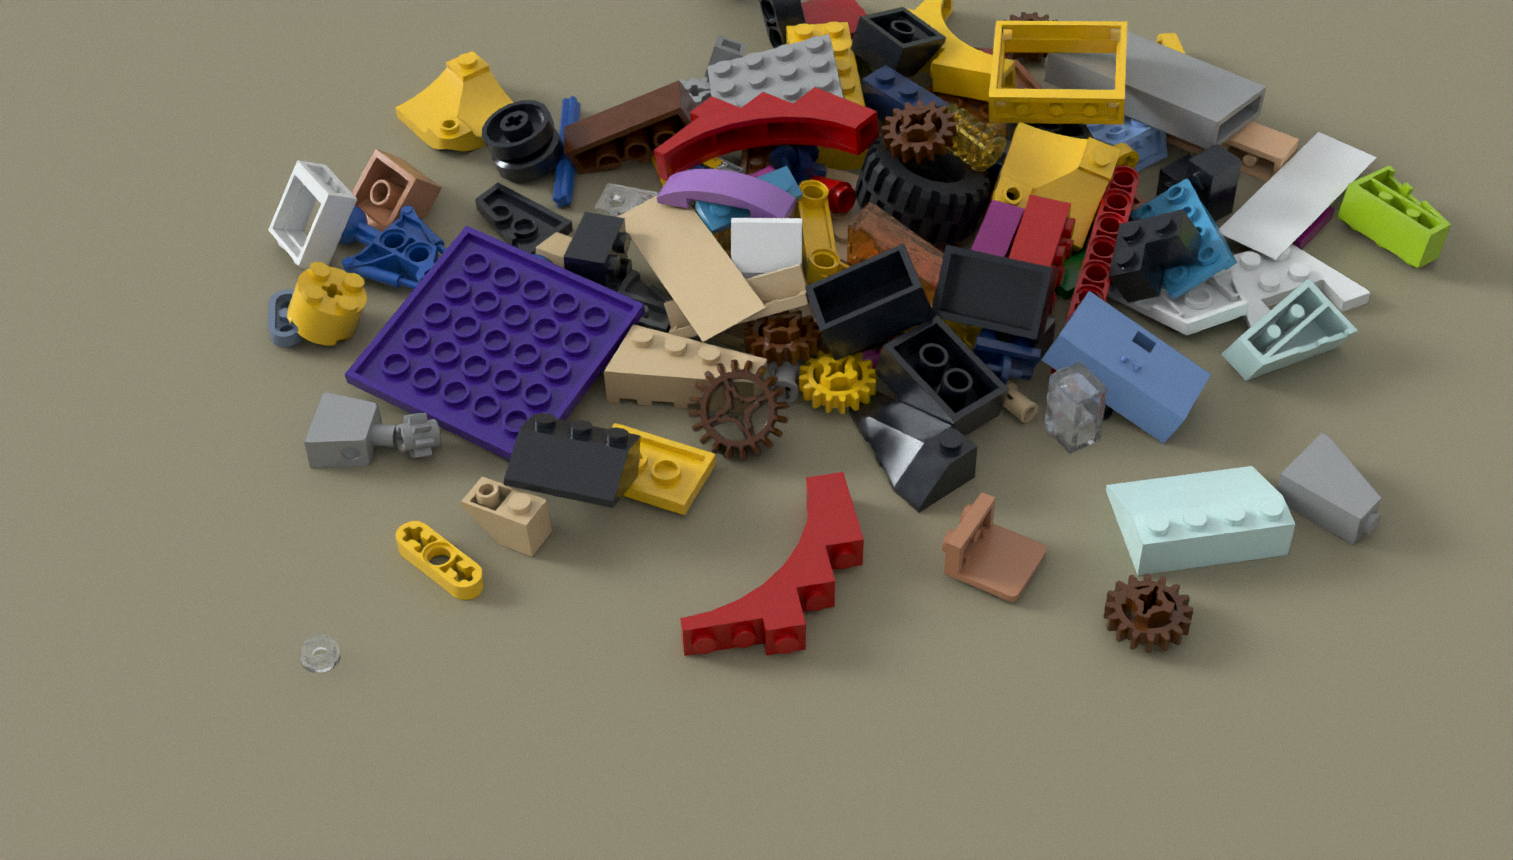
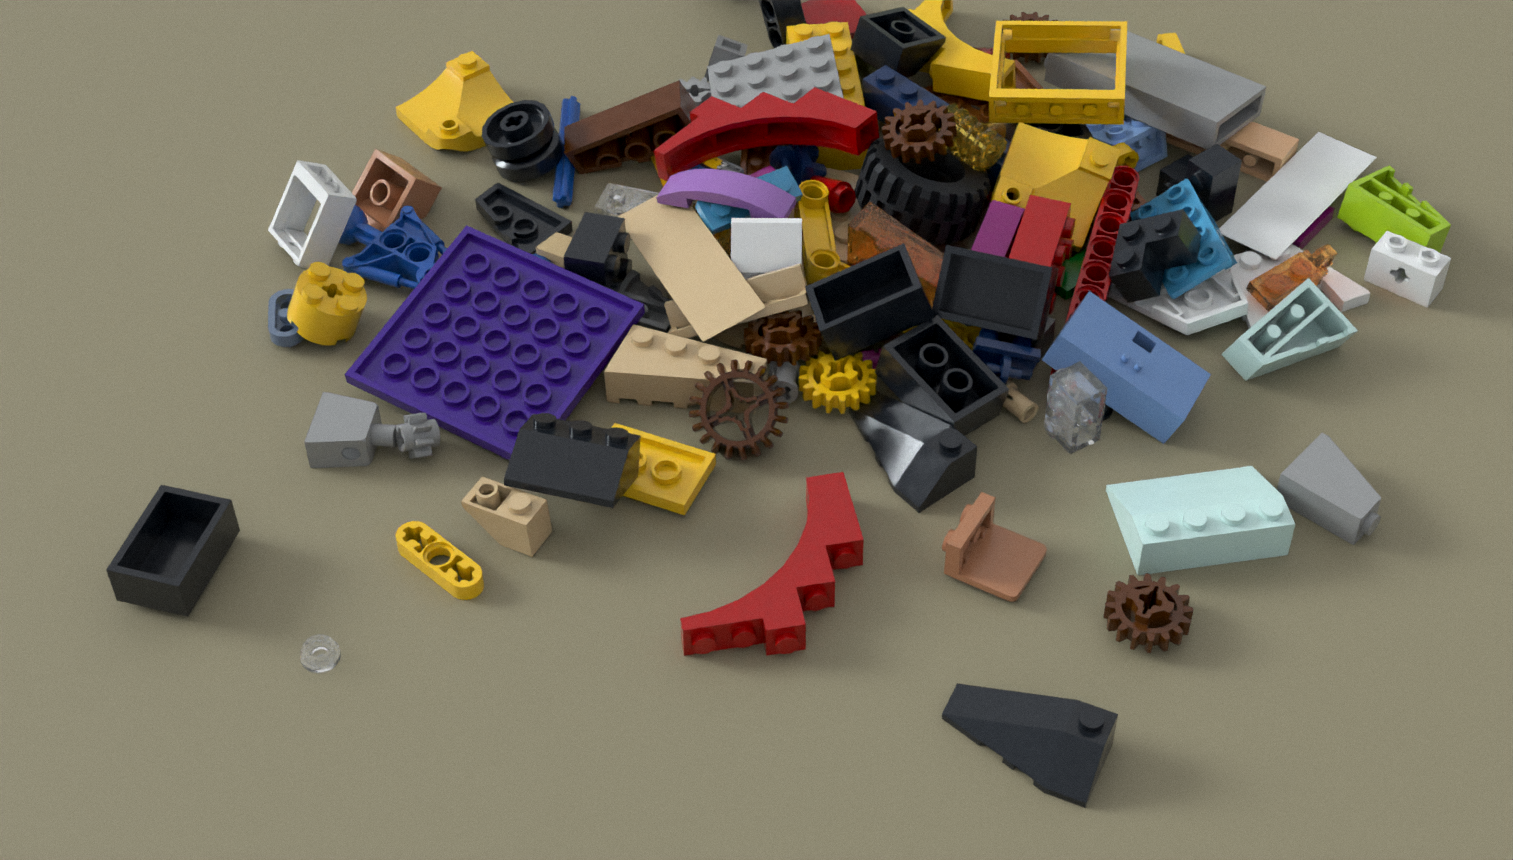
none -> black piece [106,485,240,617]
none -> black wedge [942,683,1118,808]
none -> clear orange hinge [1246,244,1338,312]
none -> white brick [1364,231,1451,308]

